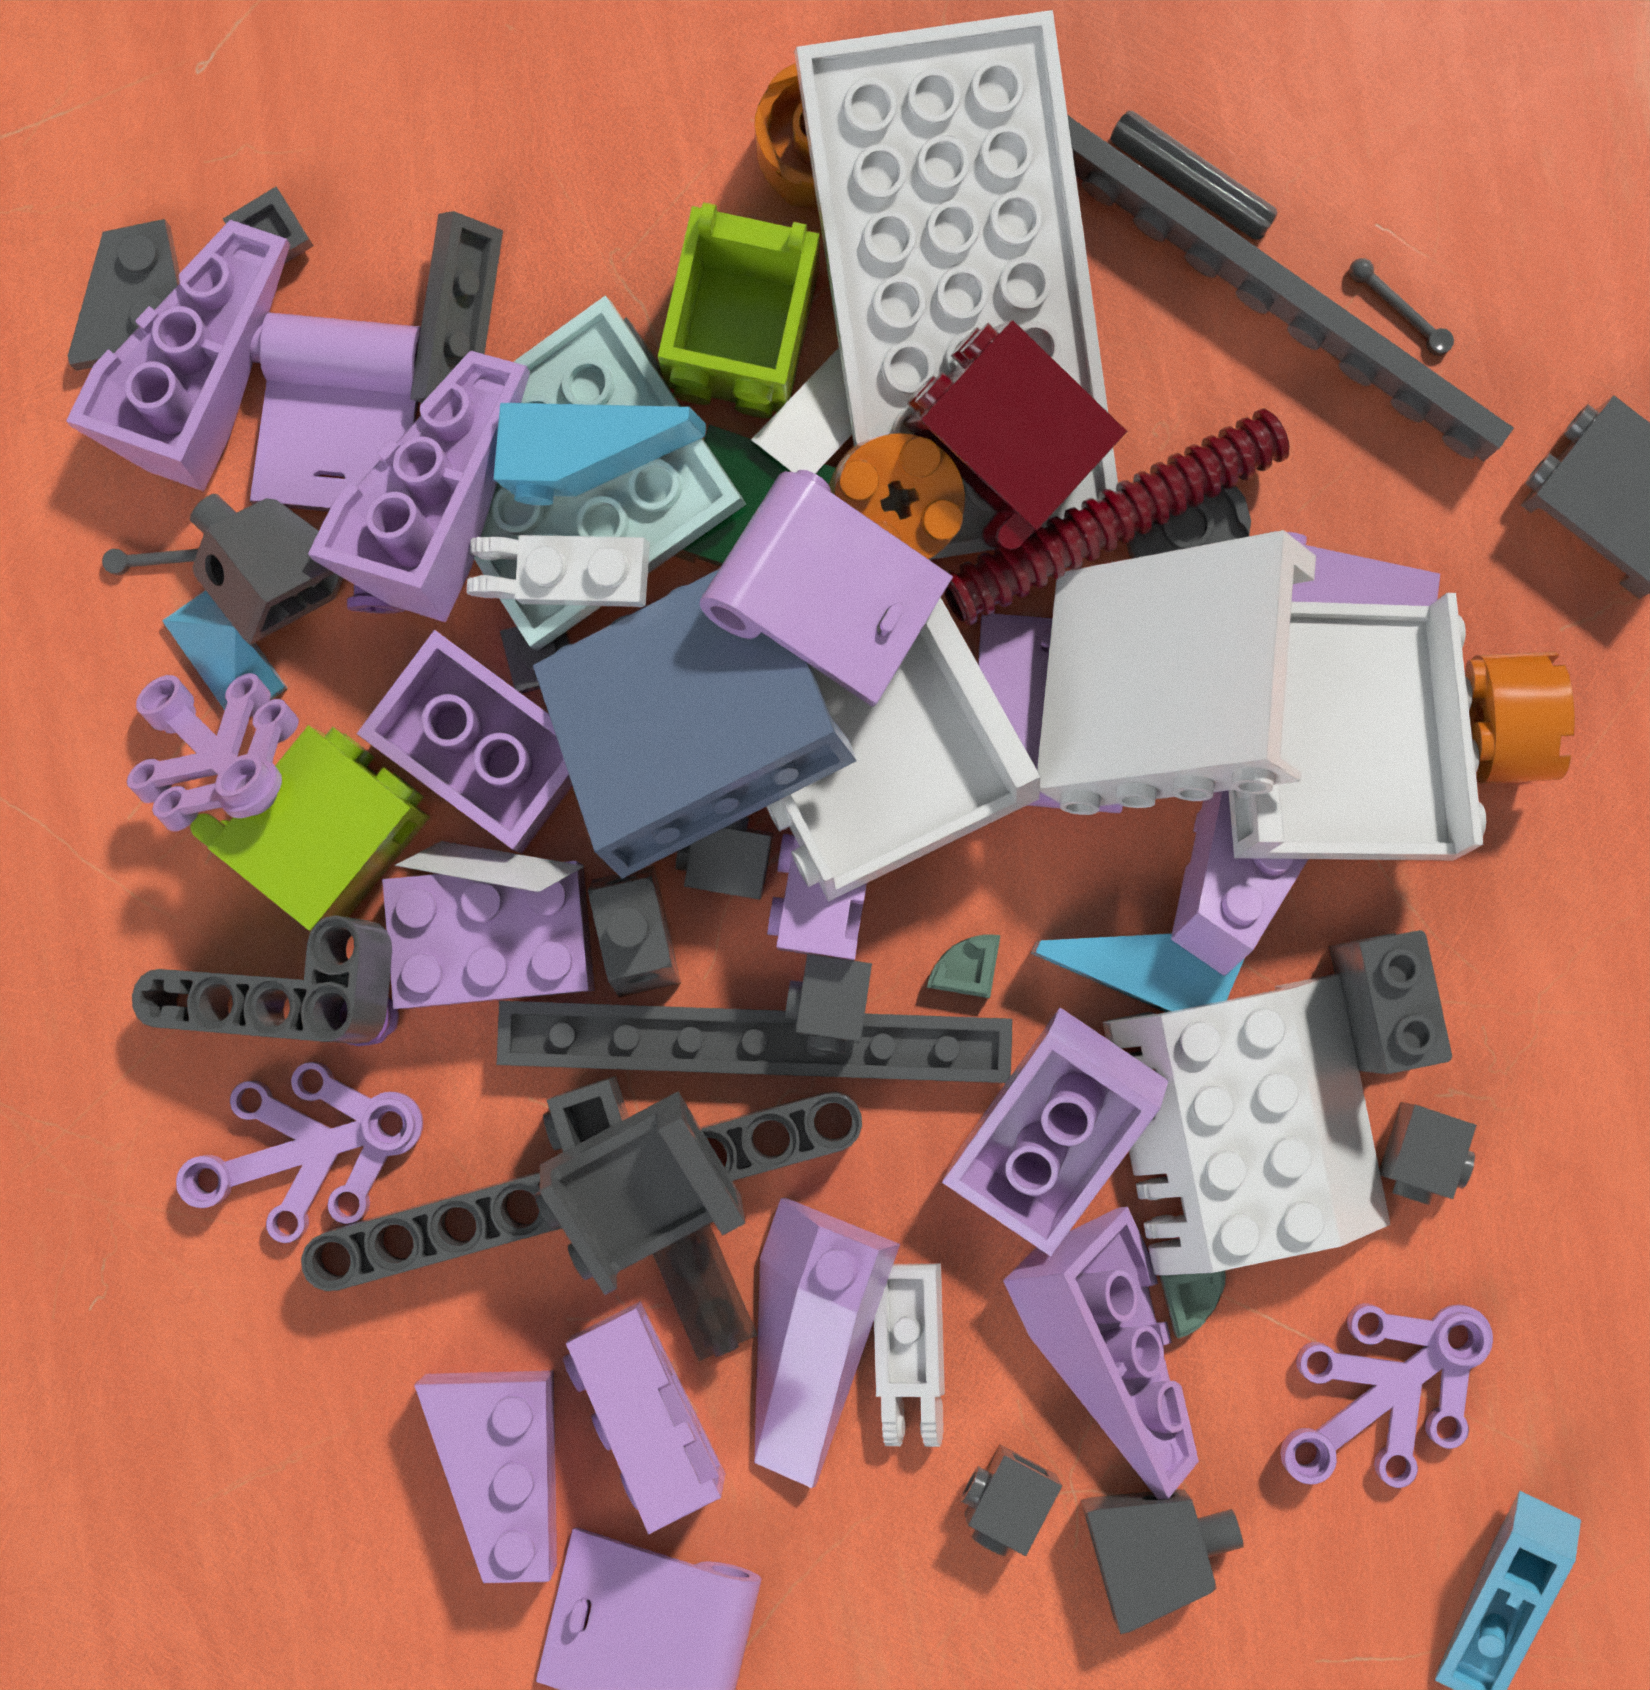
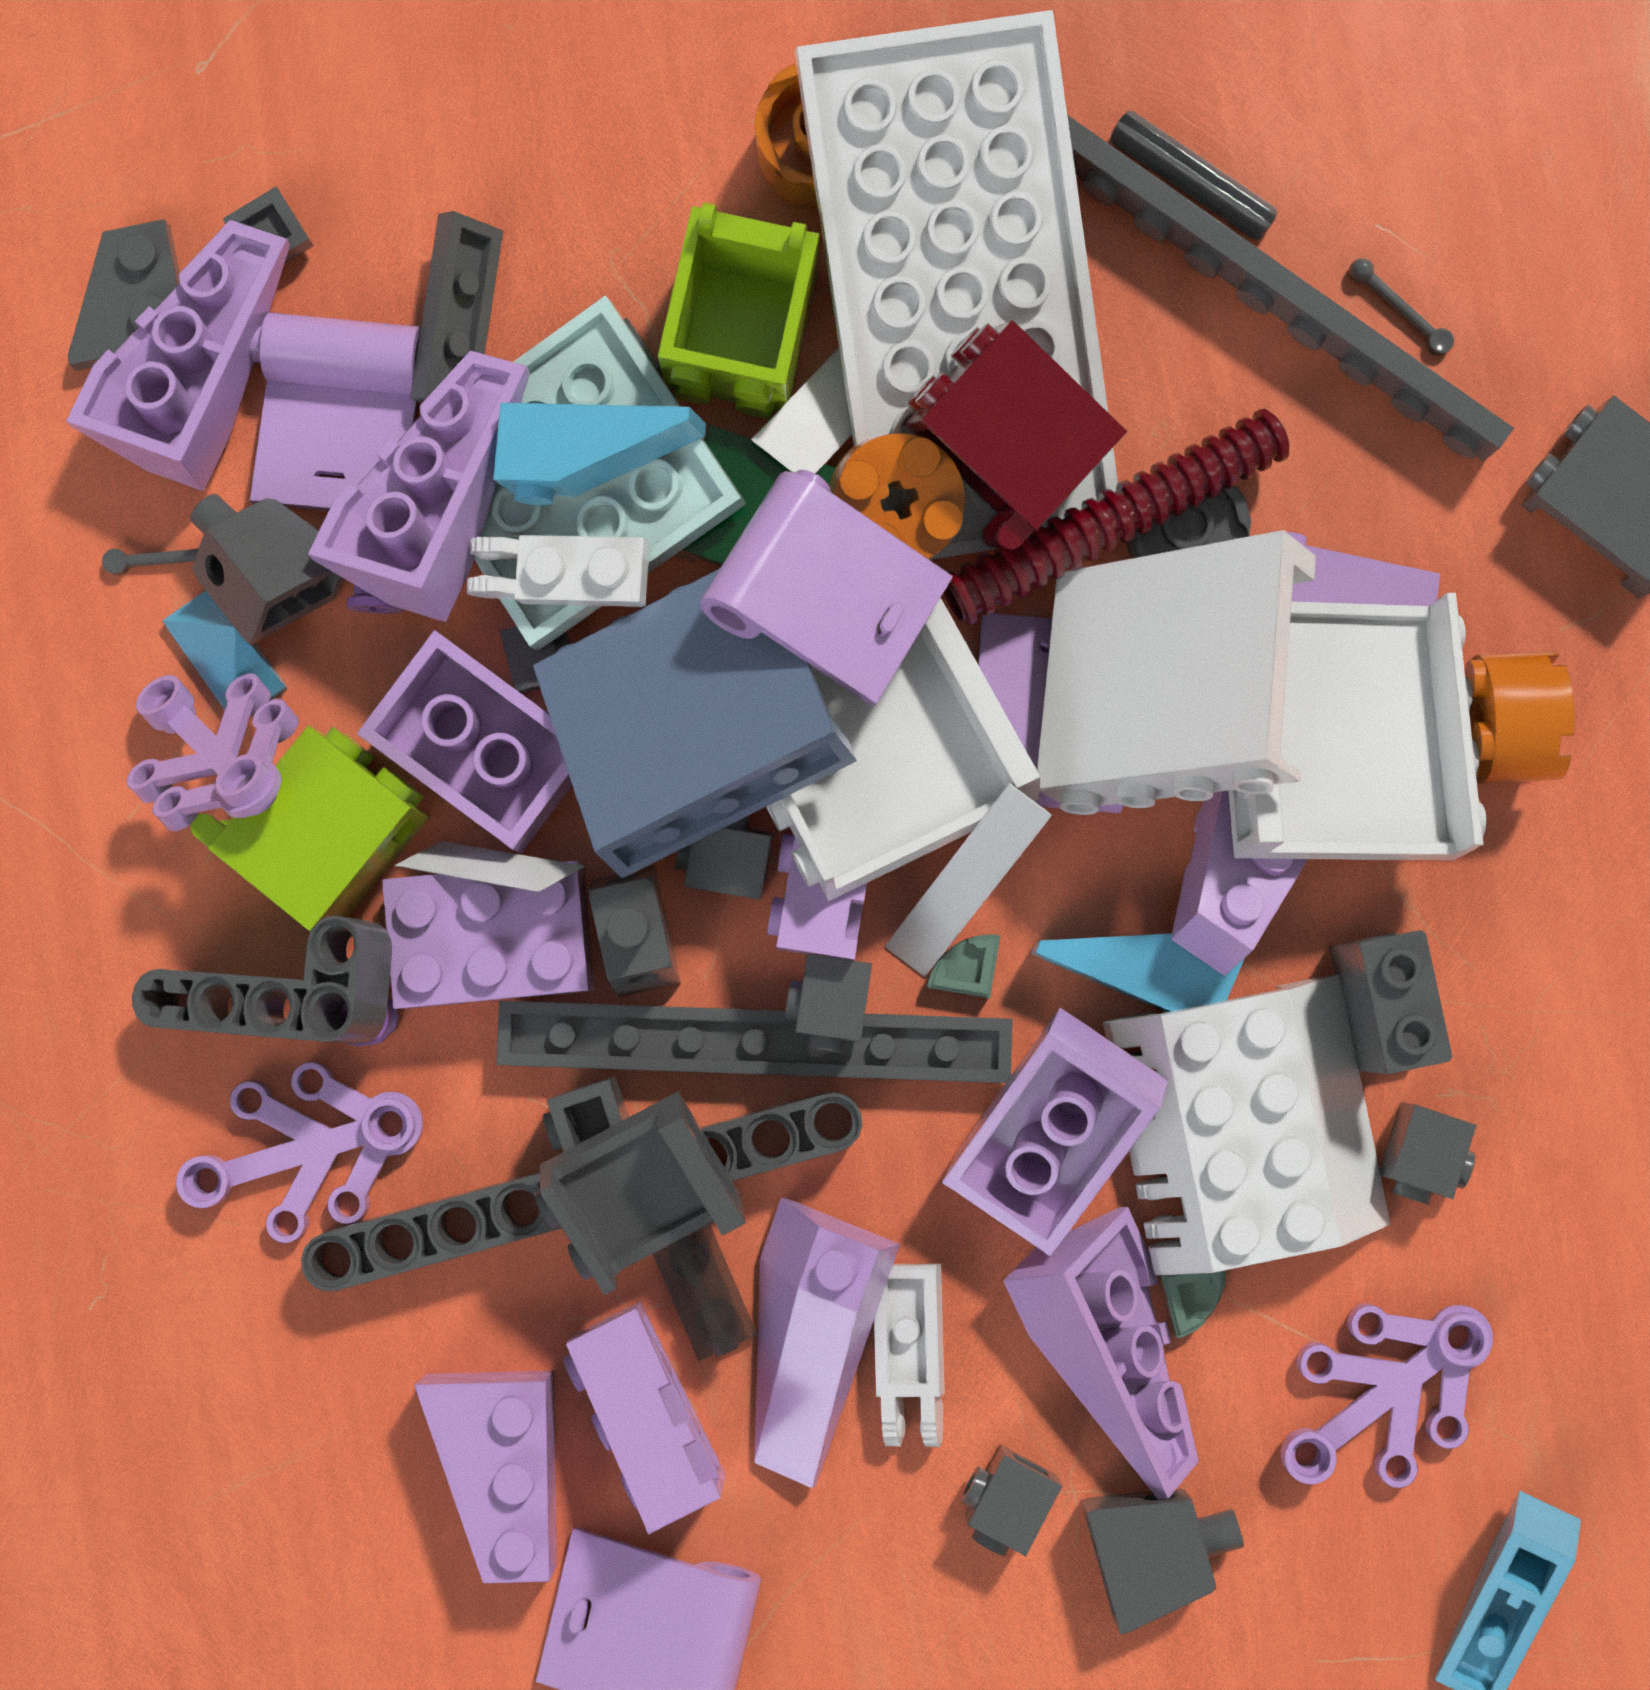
none -> white sticker [884,783,1052,977]

